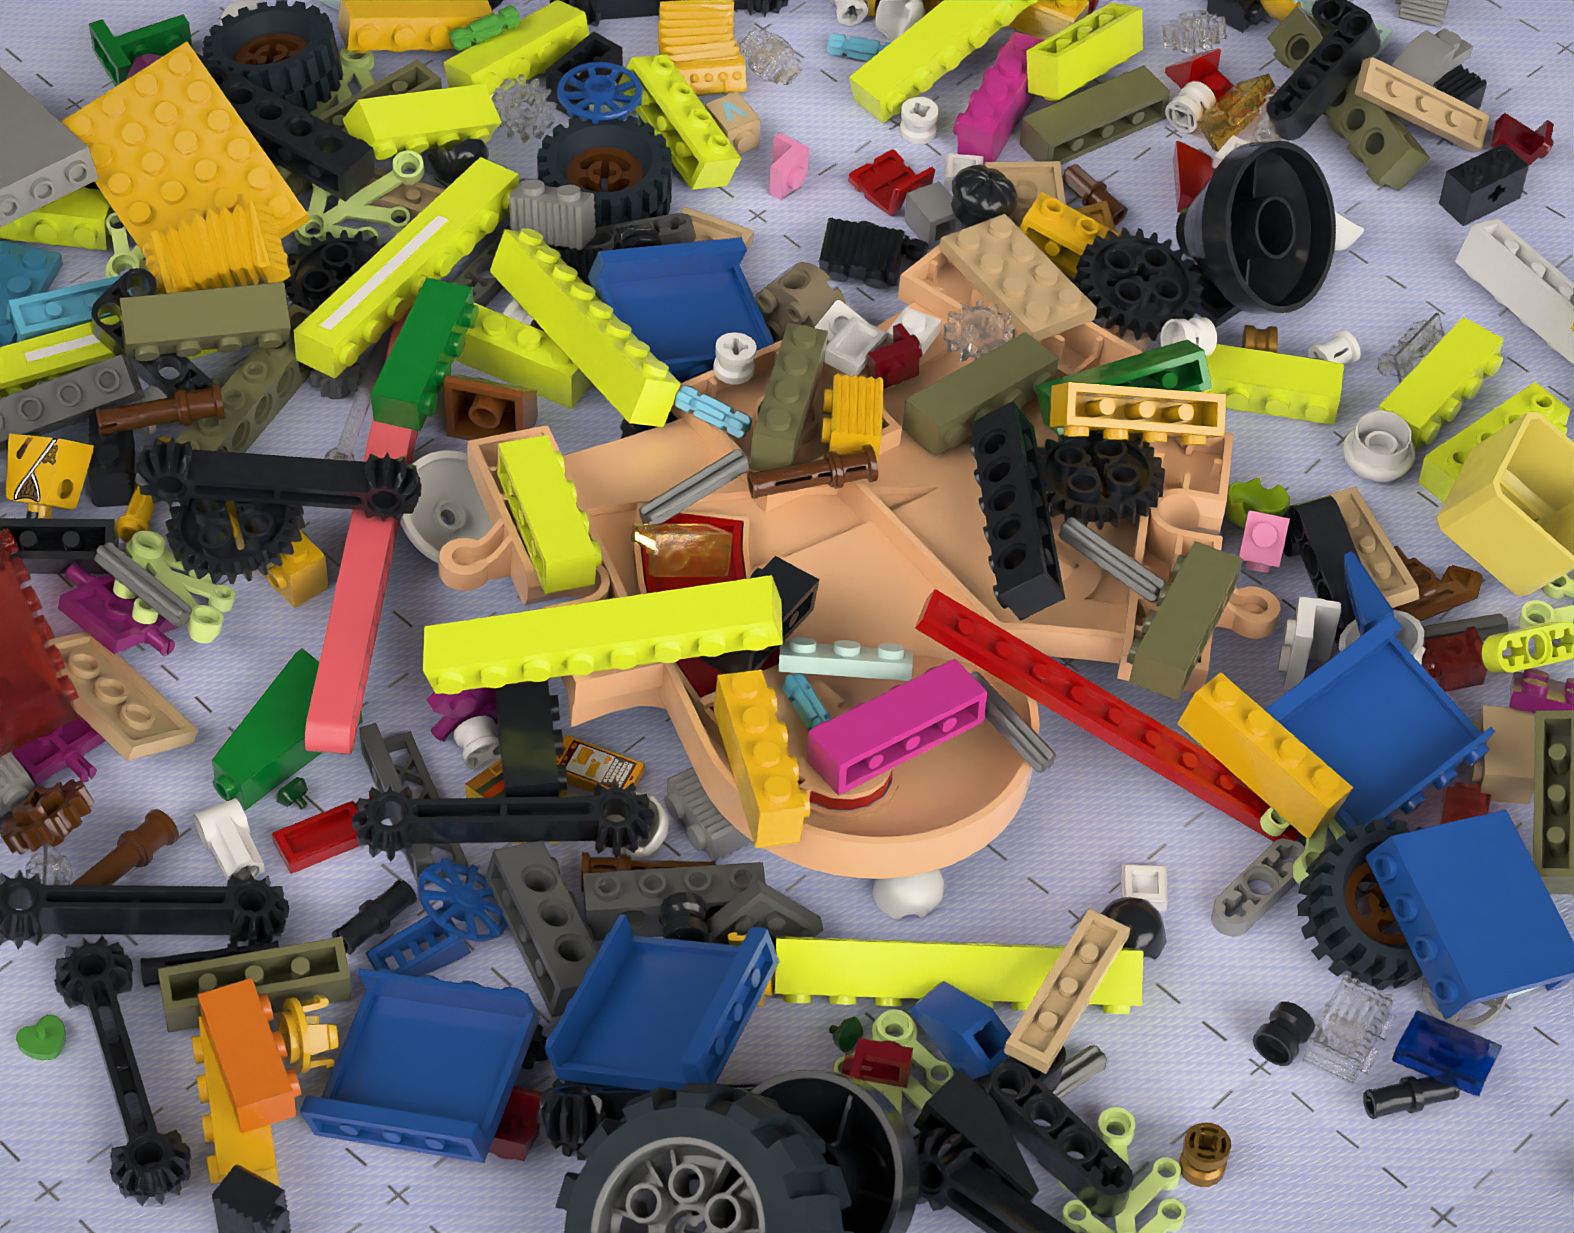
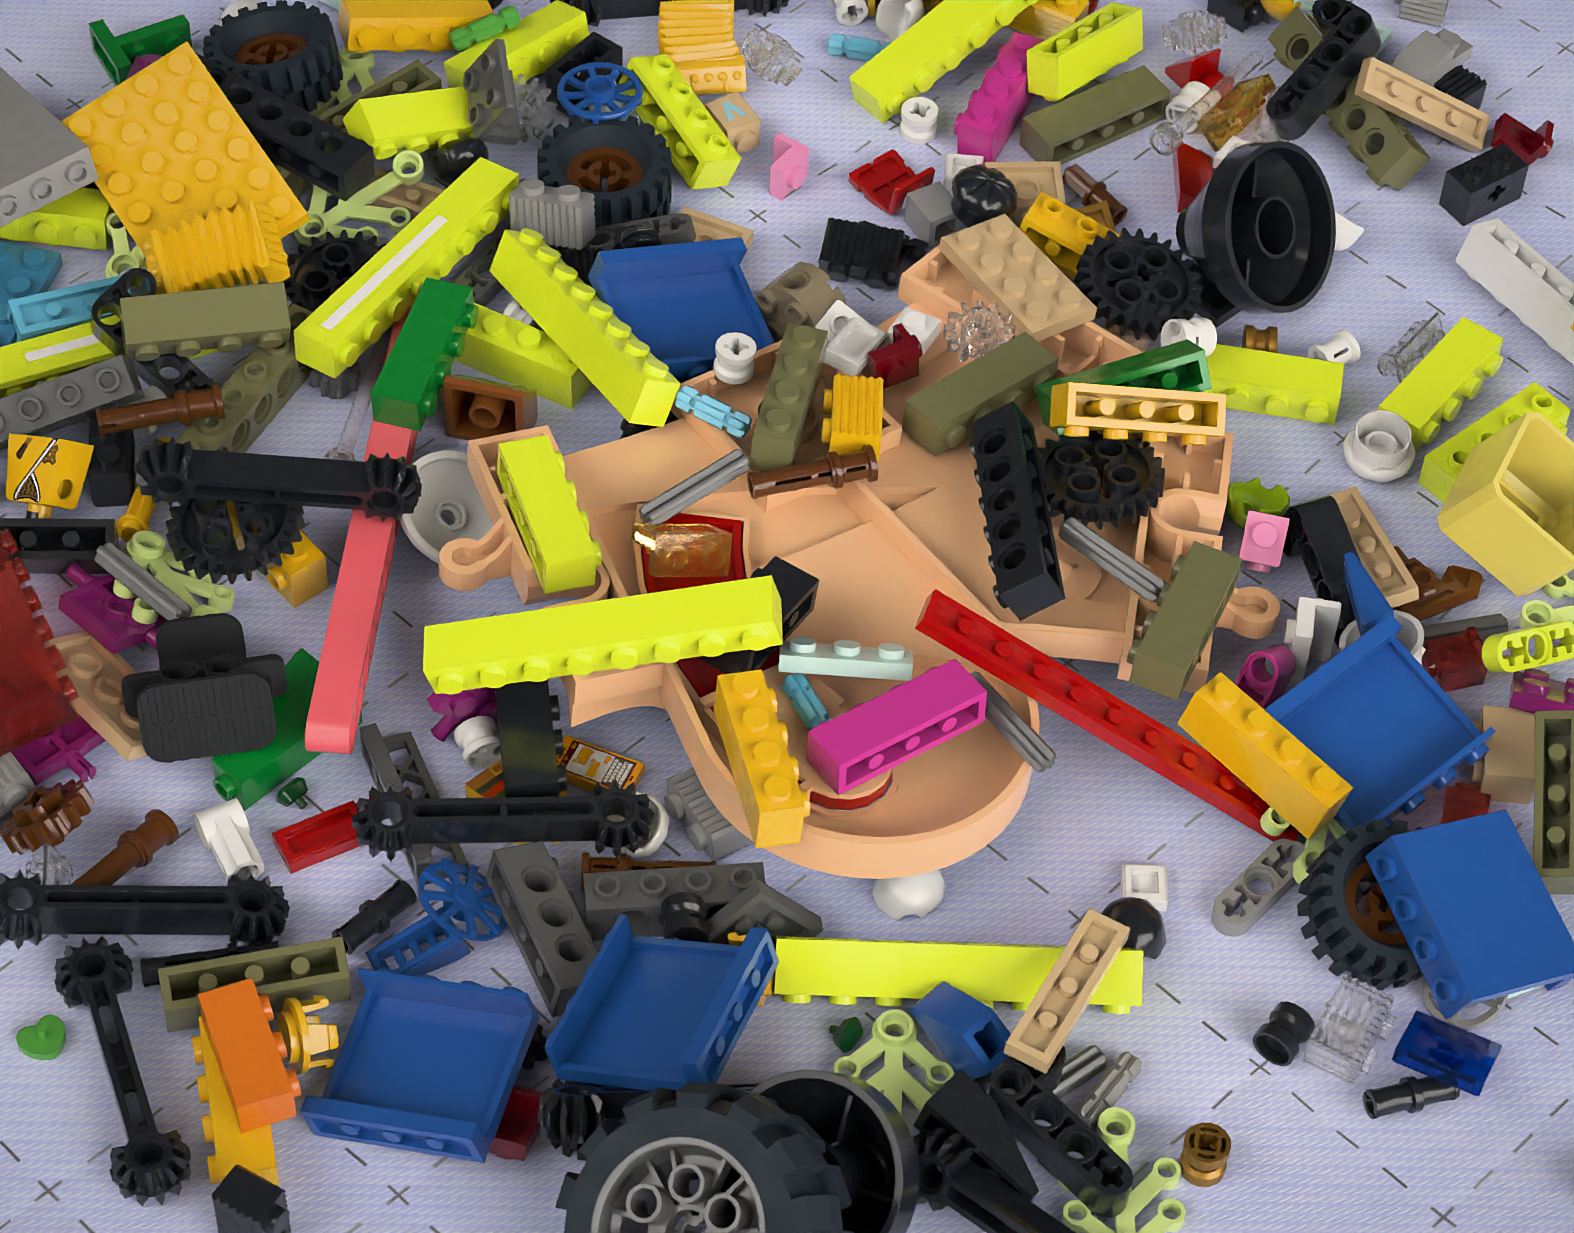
dark red bracket [841,1037,913,1088] -> none
none -> black piece [121,613,287,763]
none -> dark grey bracket [463,39,522,145]
none -> light grey axle [1076,1051,1142,1129]
none -> clear piece [1149,51,1263,156]
none -> dark pink piece [1234,645,1296,709]

